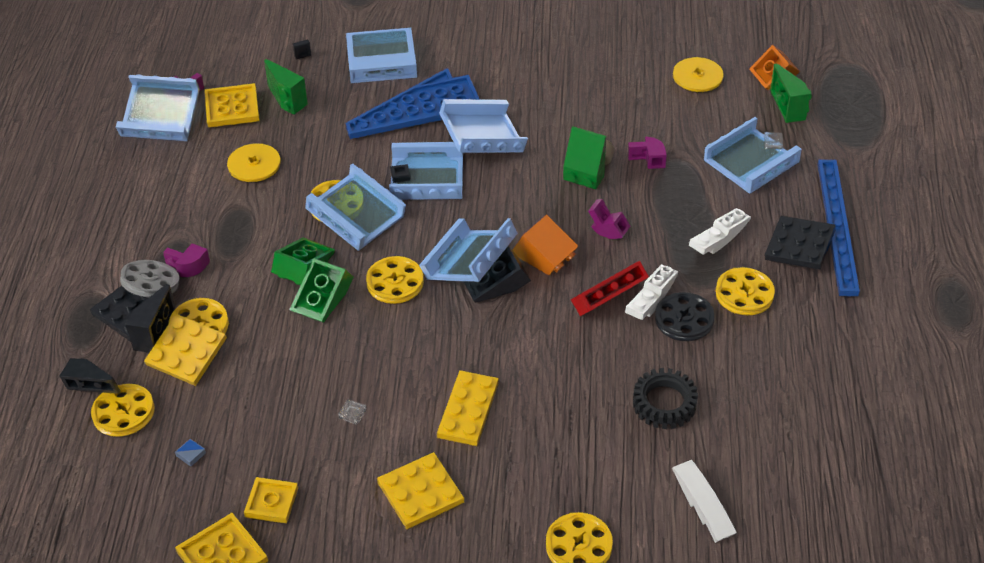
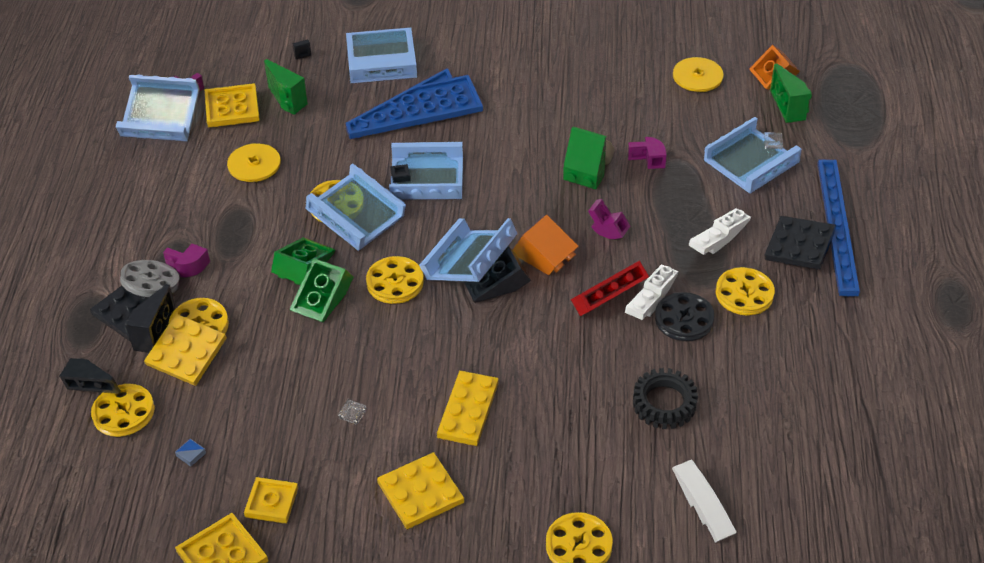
light blue panel [439,99,528,153] -> none

